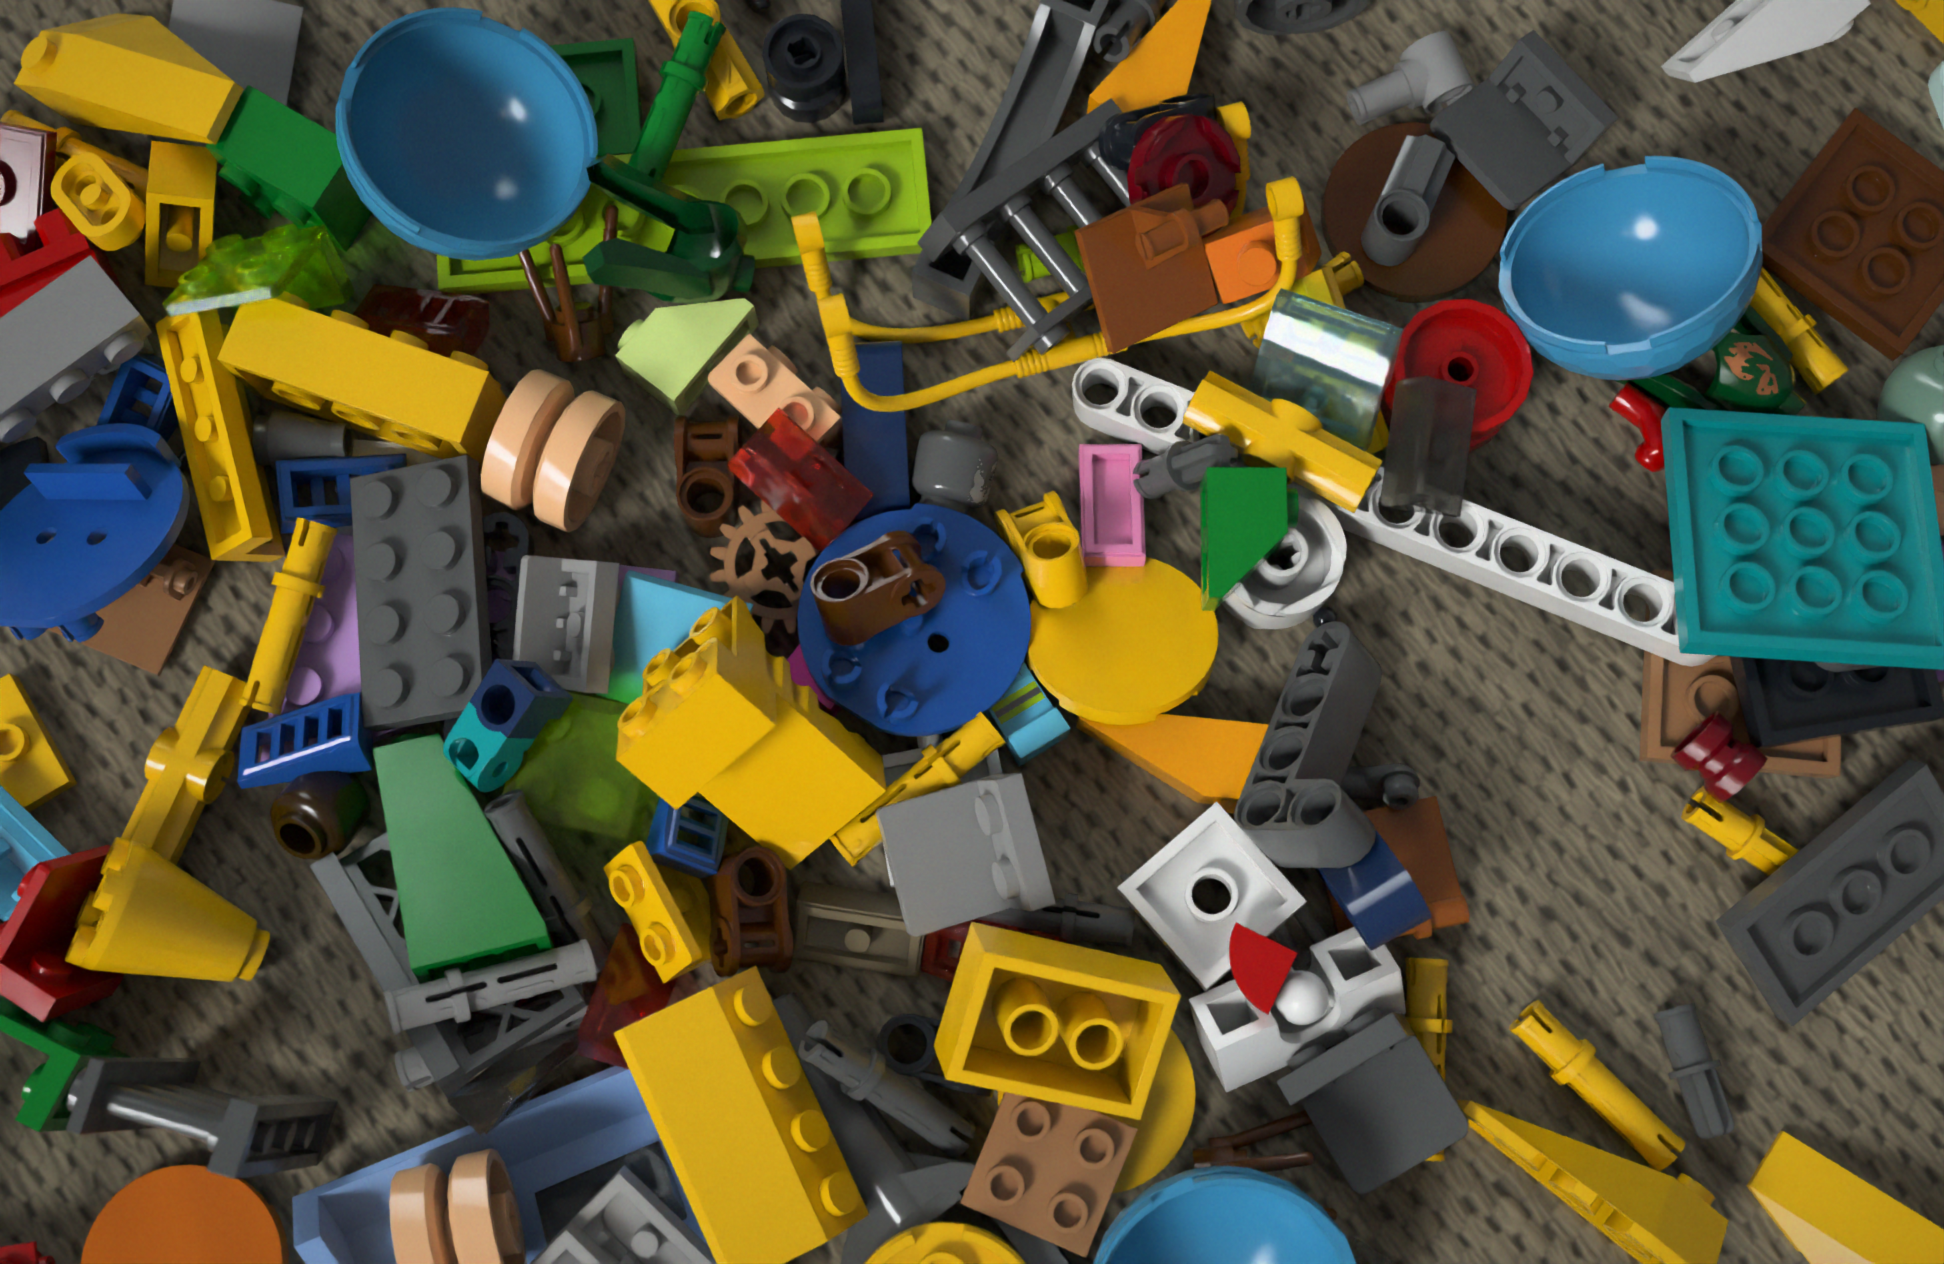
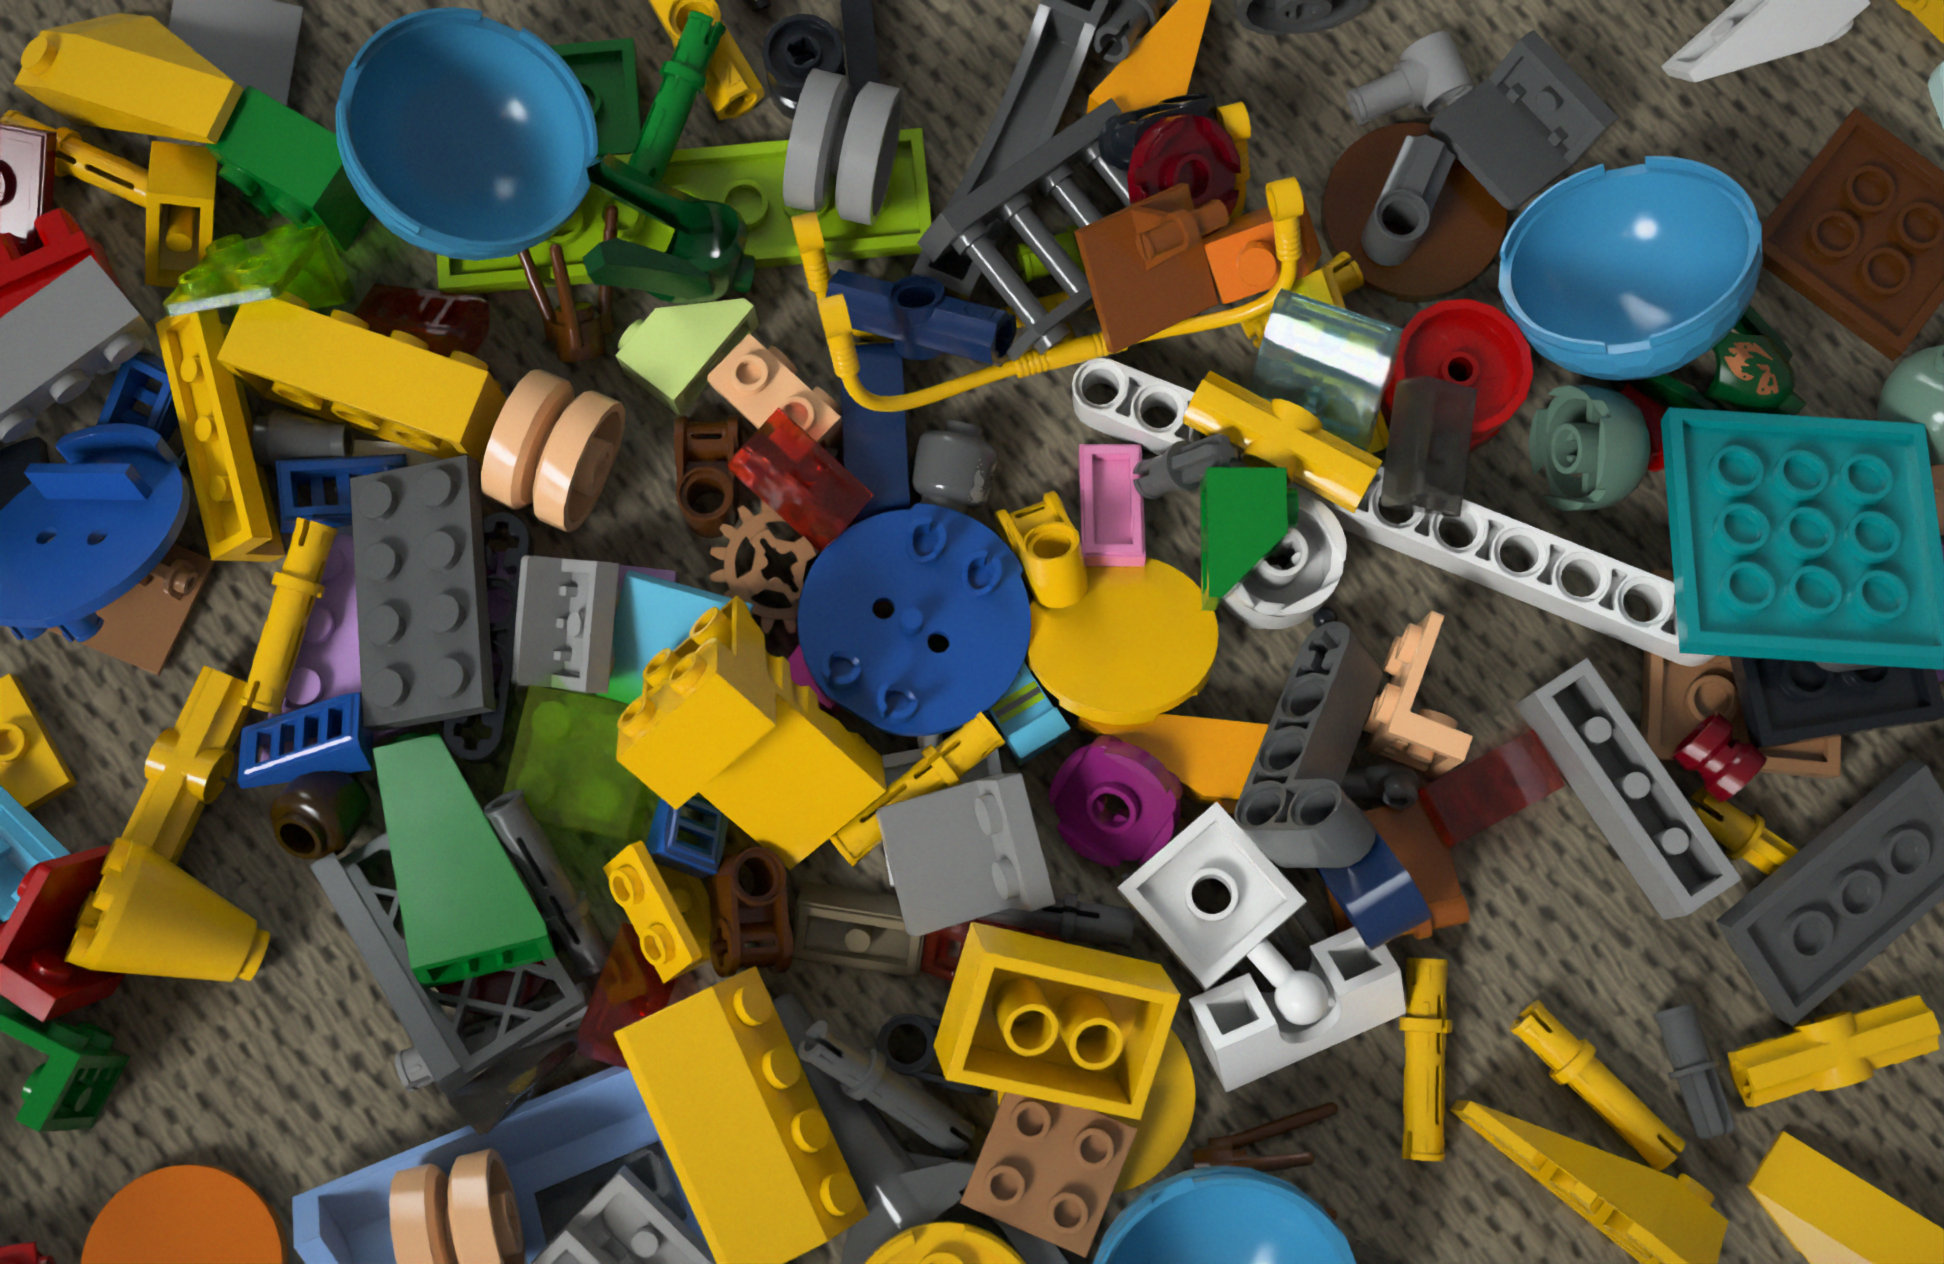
yellow plate [50,152,146,251] -> none
dark grey fence [66,1058,338,1179] -> none
light grey pin [383,939,597,1035] -> none
leg [443,659,574,792] -> none
reddish brown piece [810,530,946,646] -> none
red tile [1229,923,1298,1015] -> none
dark grey bracket [1276,1007,1470,1194] -> none
yellow pin [1750,266,1849,395] -> none
none -> light grey wheel [783,68,904,225]
none -> dark blue piece [826,269,1017,367]
none -> magenta plate [1049,735,1183,867]
none -> light nougat bracket [1362,611,1473,778]
none -> clear red slope [1418,730,1565,848]
none -> light grey brick [1515,658,1742,920]
none -> sand green cylinder [1528,385,1651,512]
none -> yellow piece [1727,995,1941,1107]

